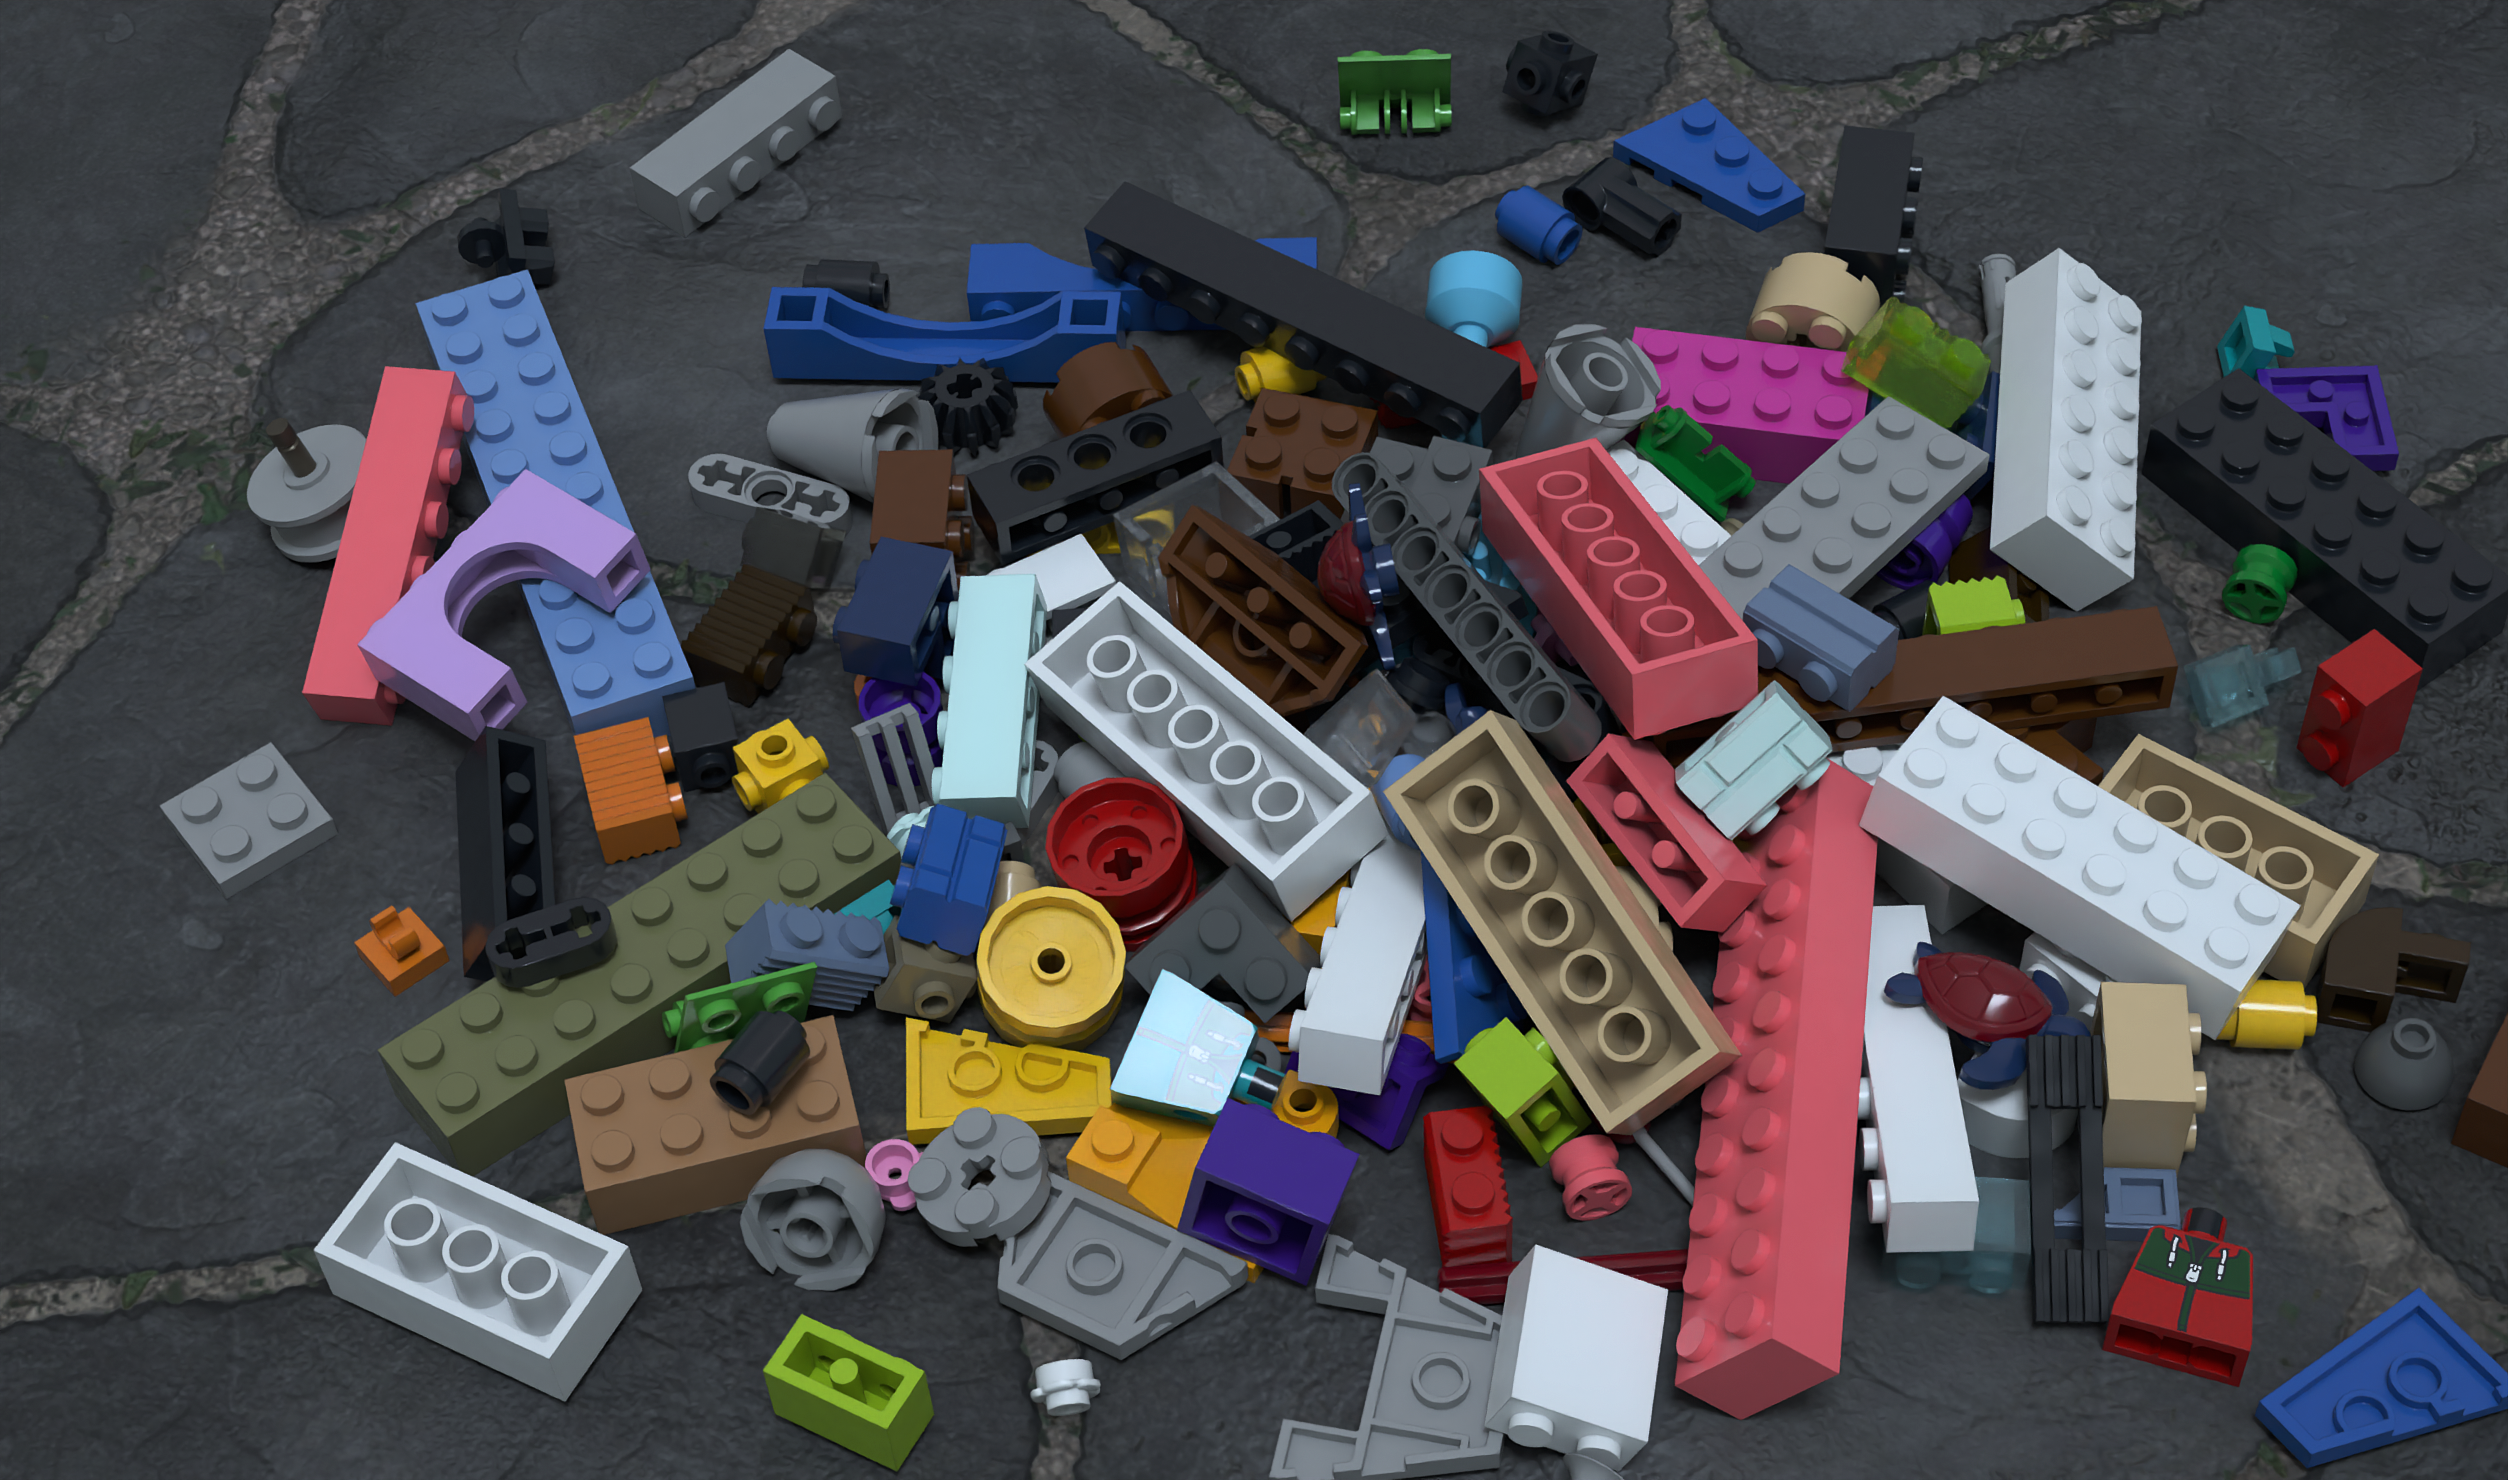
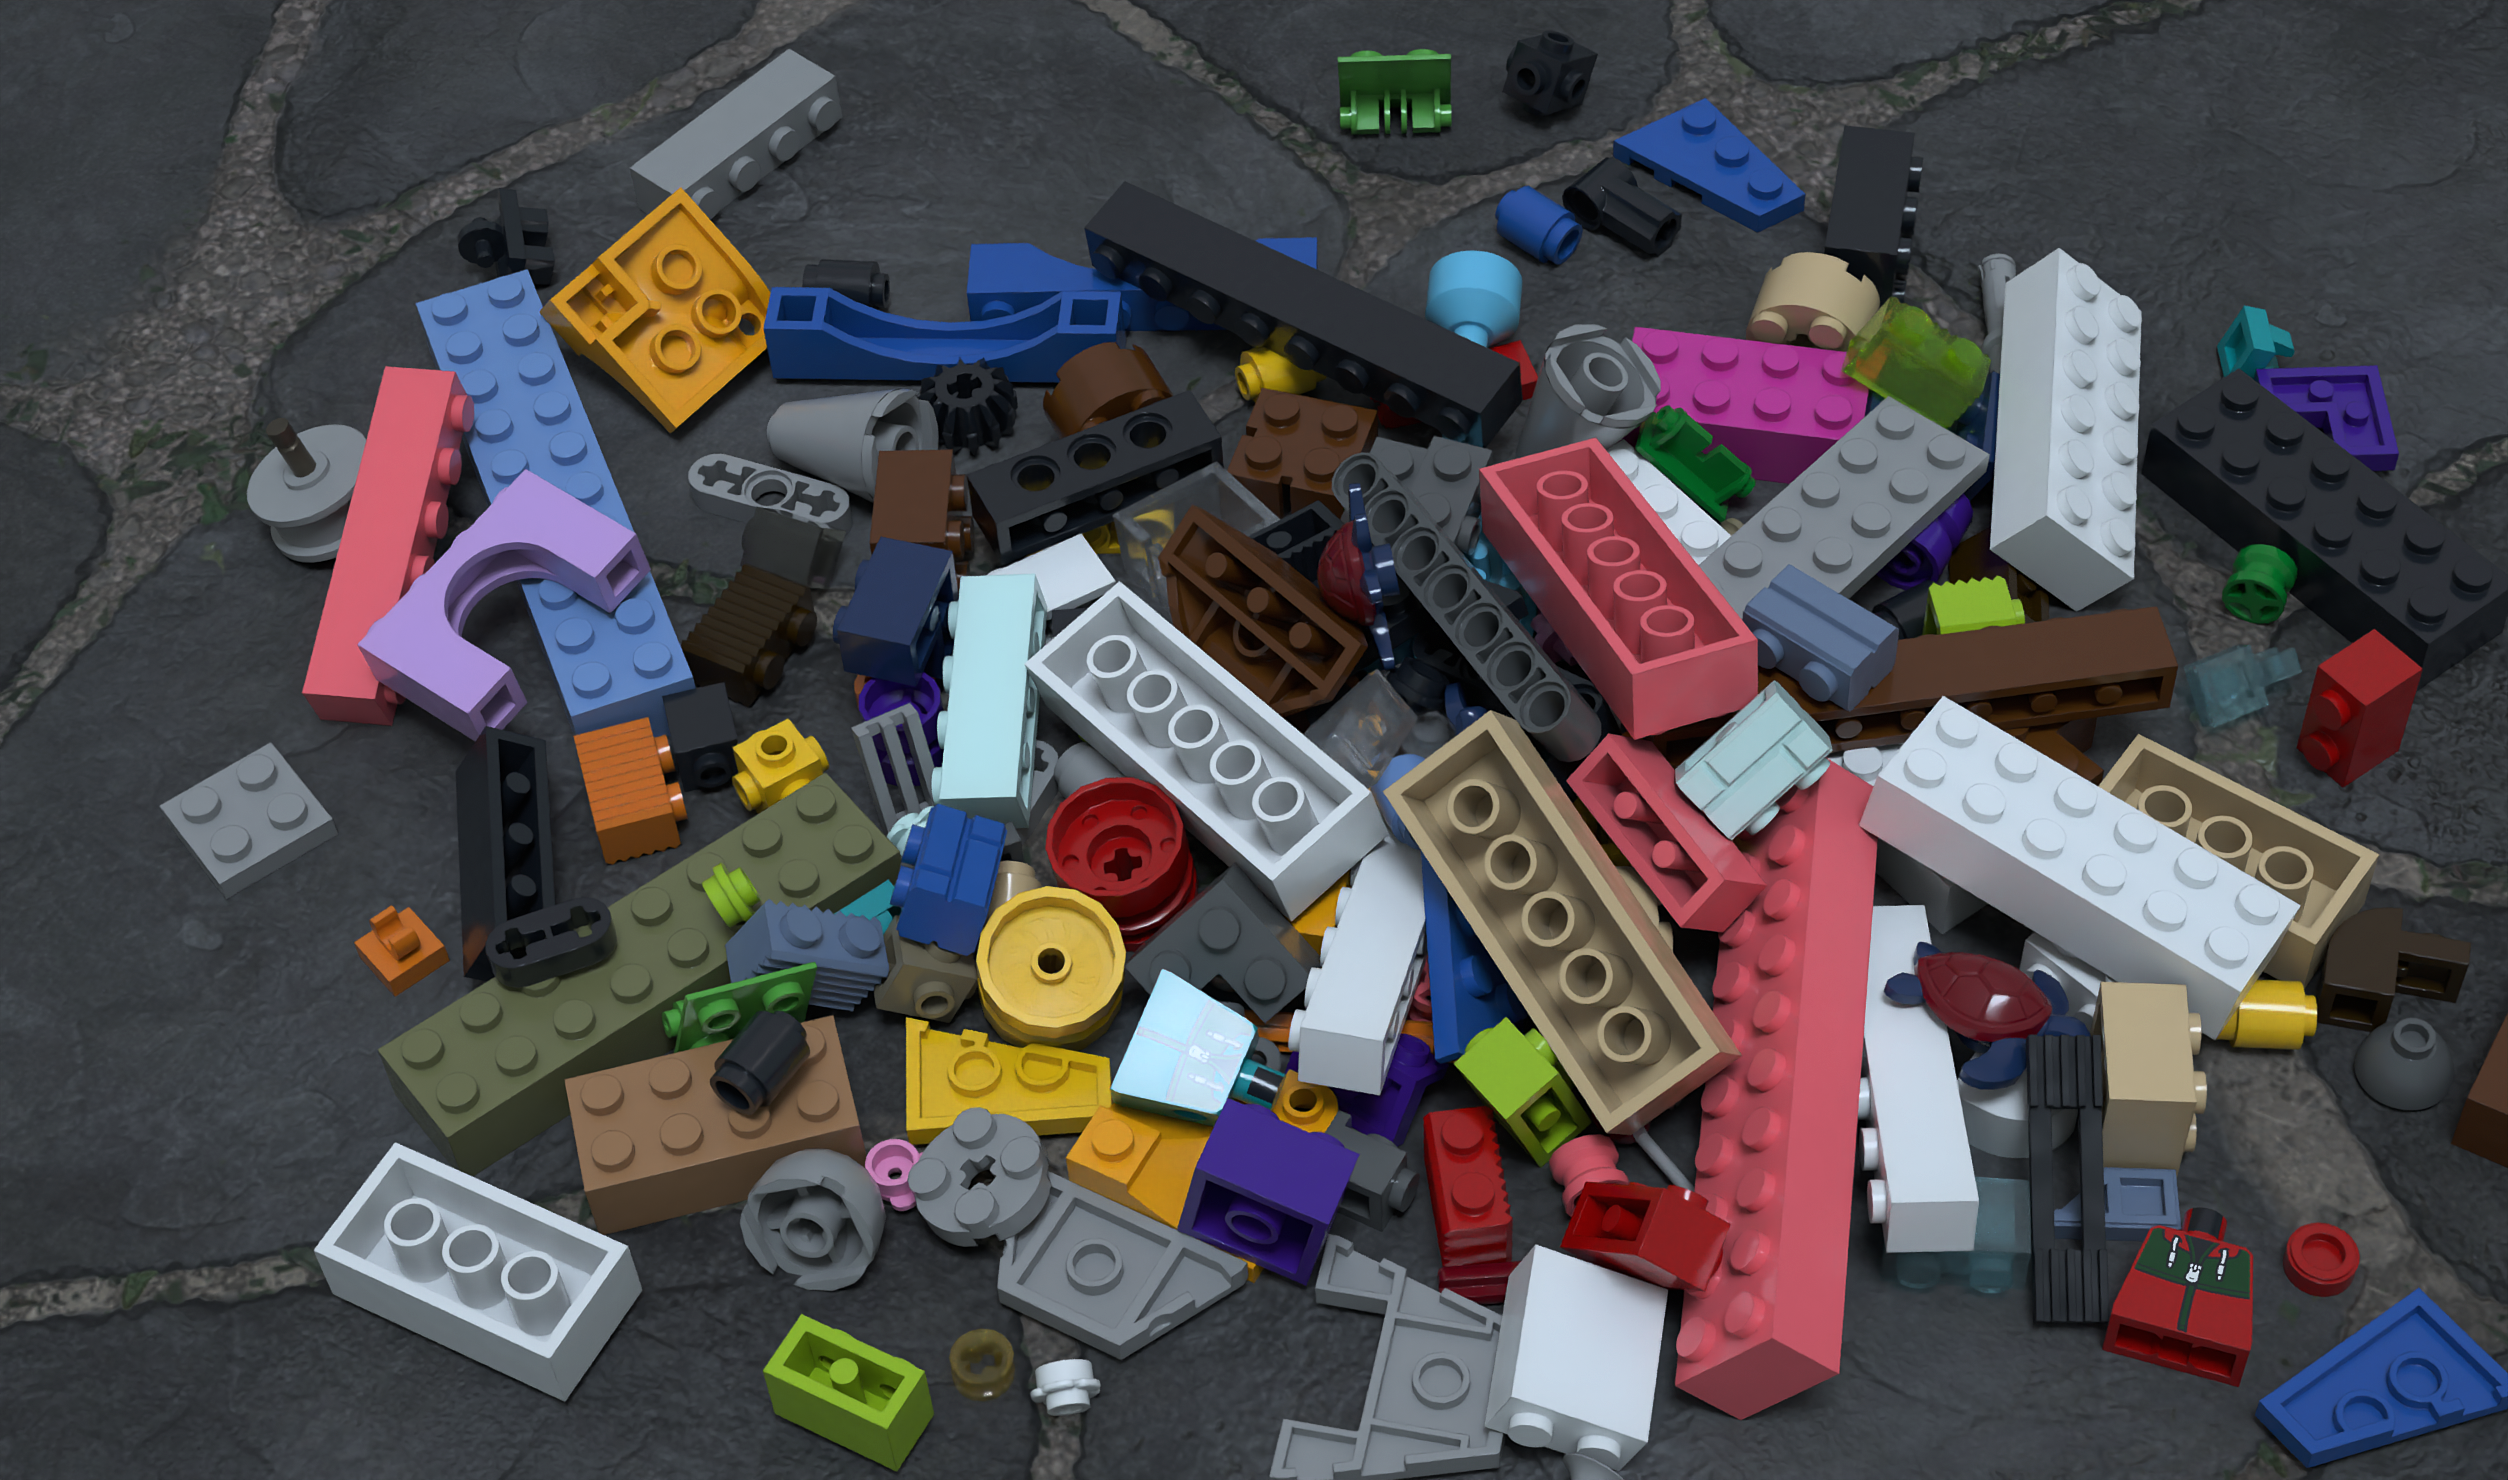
none -> light orange slope [539,187,771,433]
none -> lime plate [702,862,761,928]
none -> clear yellow bush [949,1329,1016,1401]
none -> dark grey brick [1325,1110,1420,1232]
none -> red brick [1560,1182,1731,1292]
none -> red tile [2283,1223,2360,1297]

